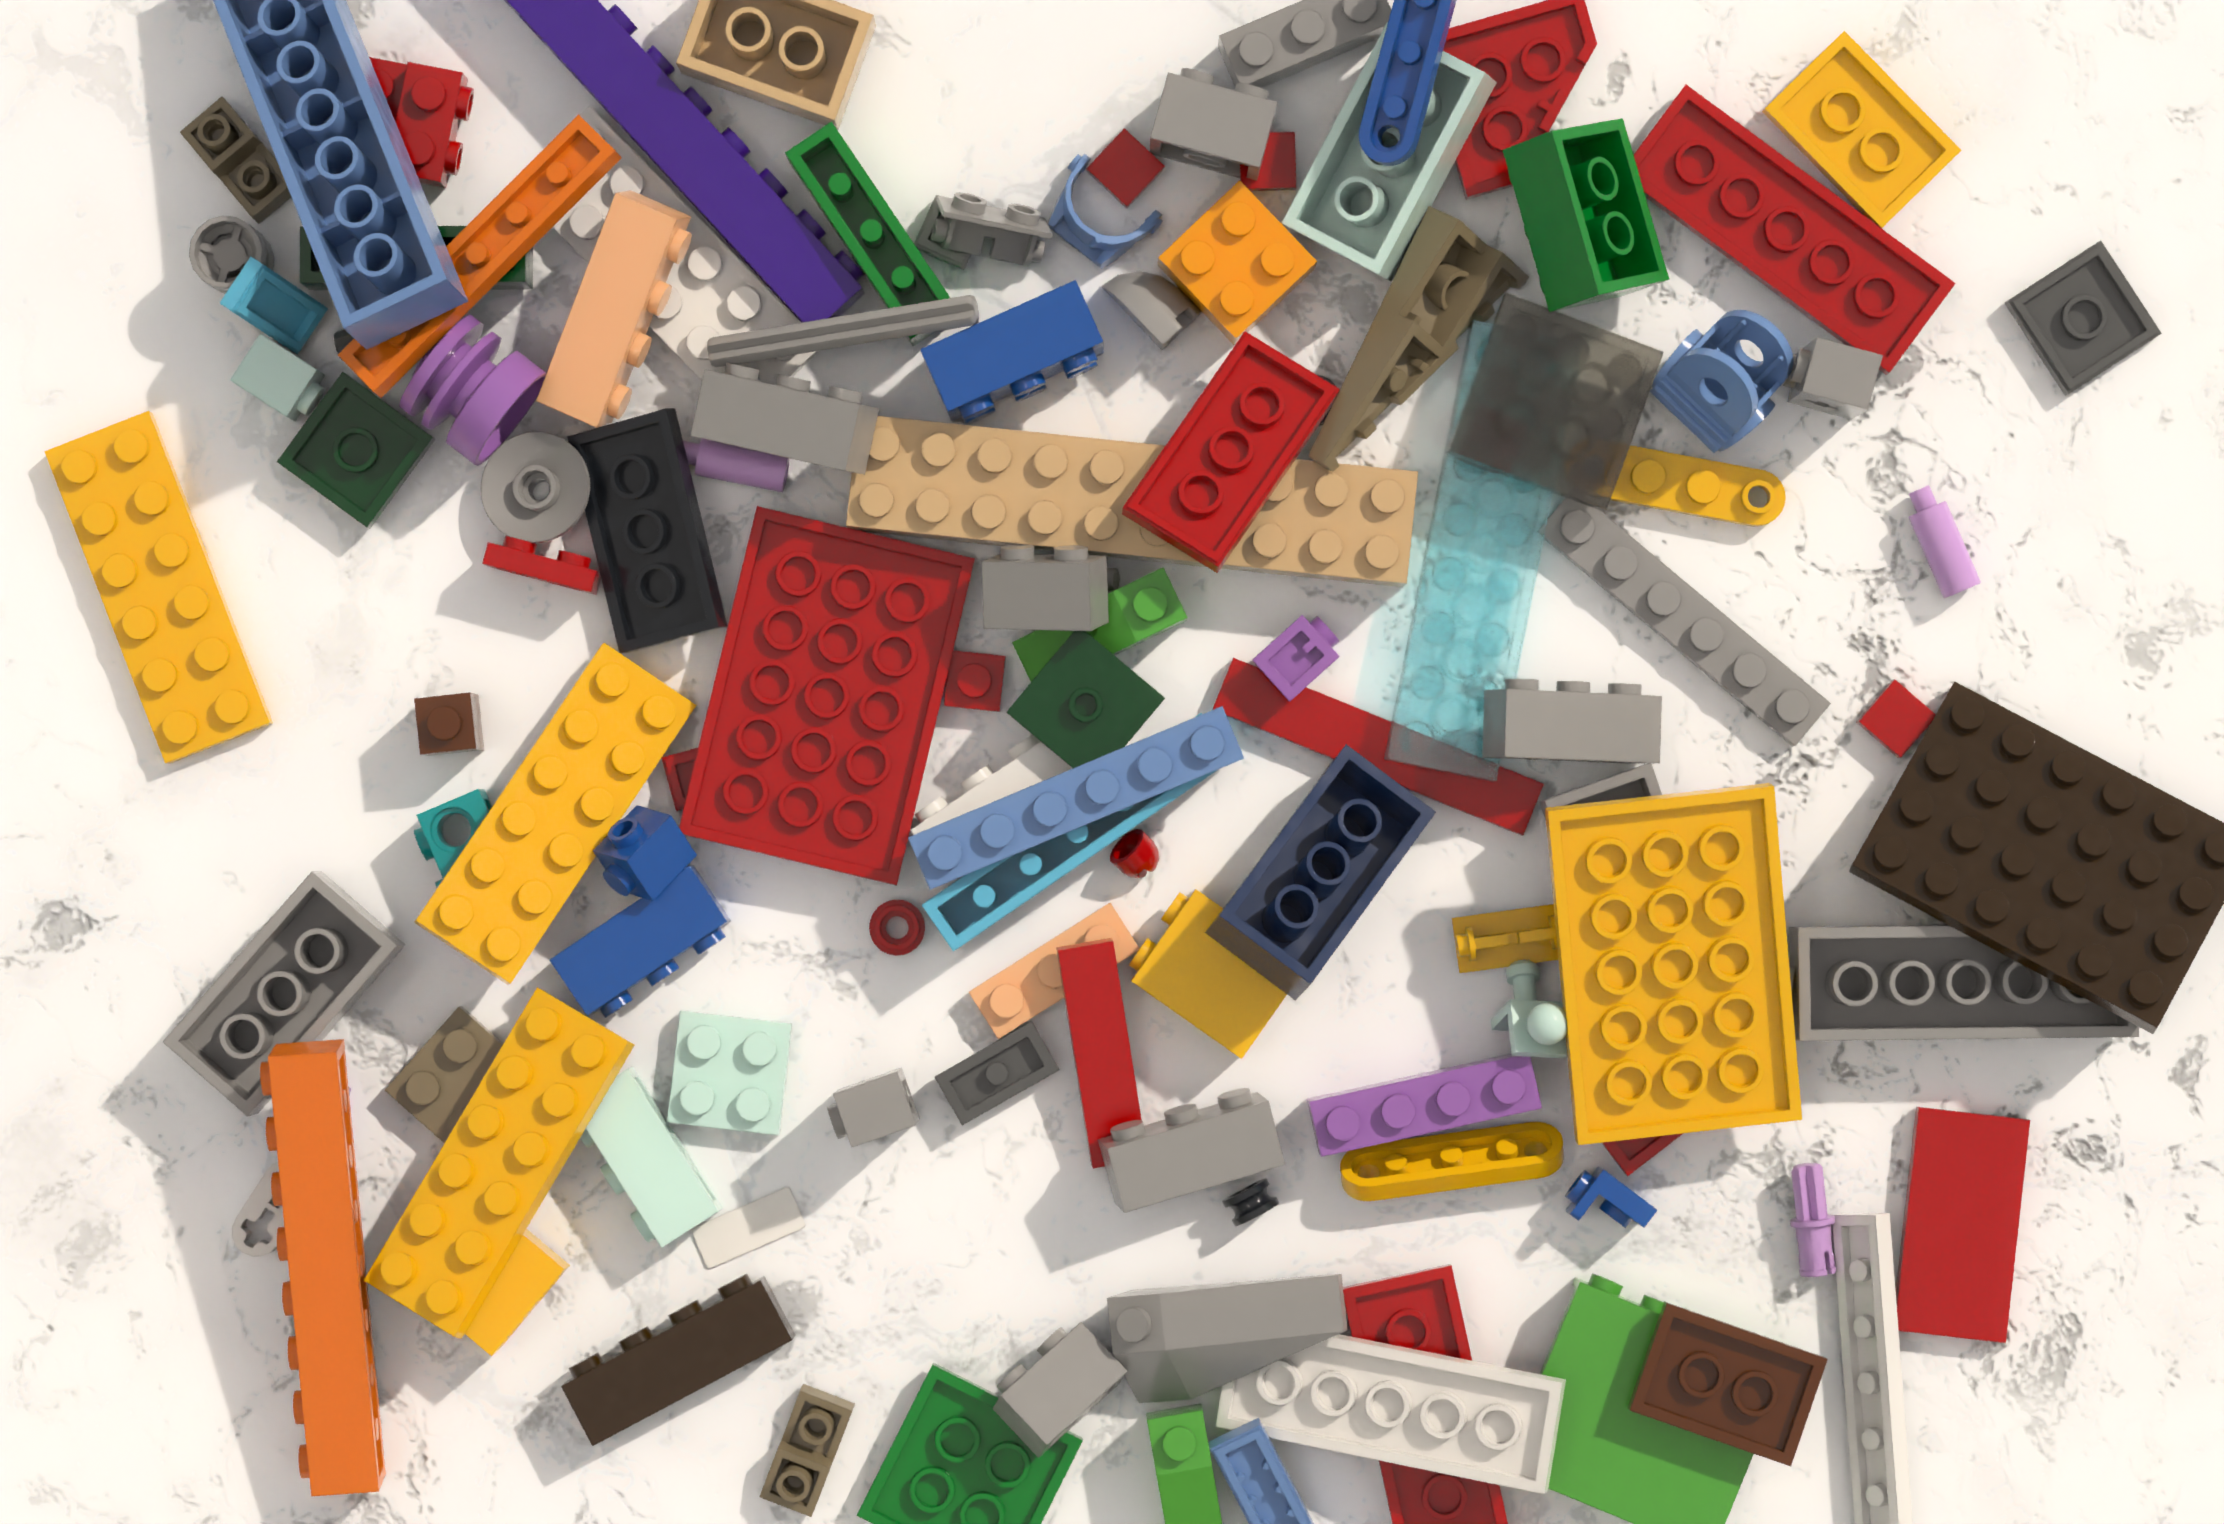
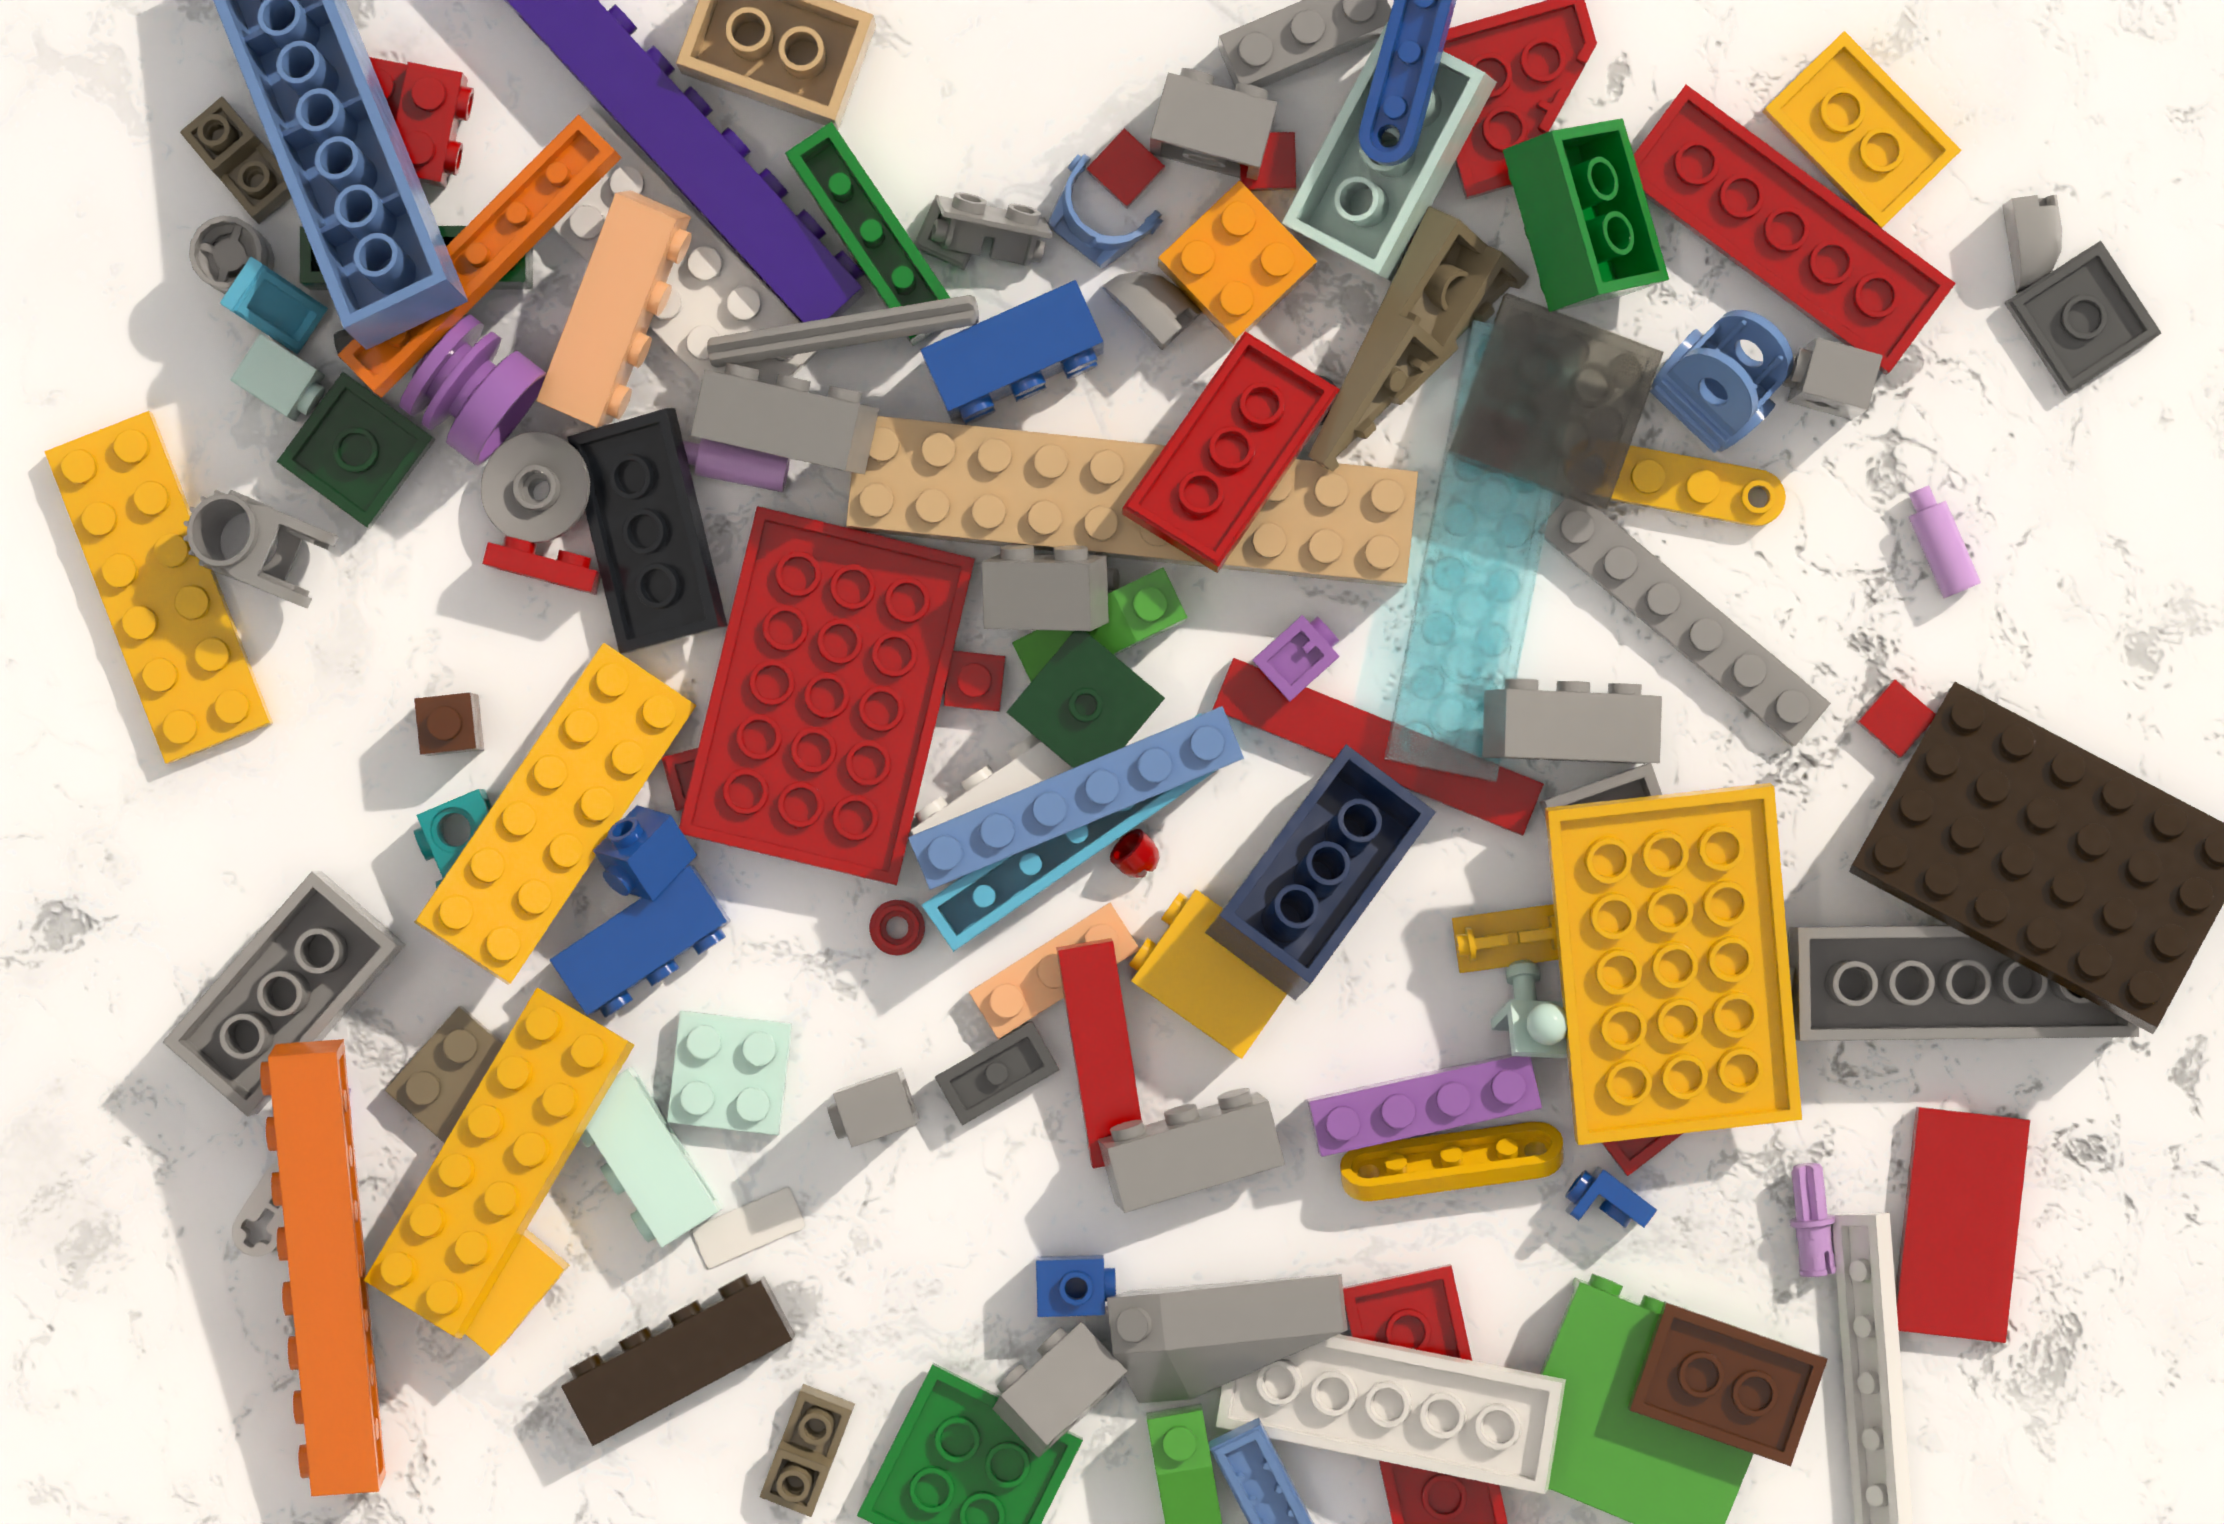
black bush [1222,1178,1279,1226] -> none
none -> light grey piece [183,490,339,609]
none -> blue brick [1036,1255,1116,1317]
none -> light grey brick [2002,195,2062,293]

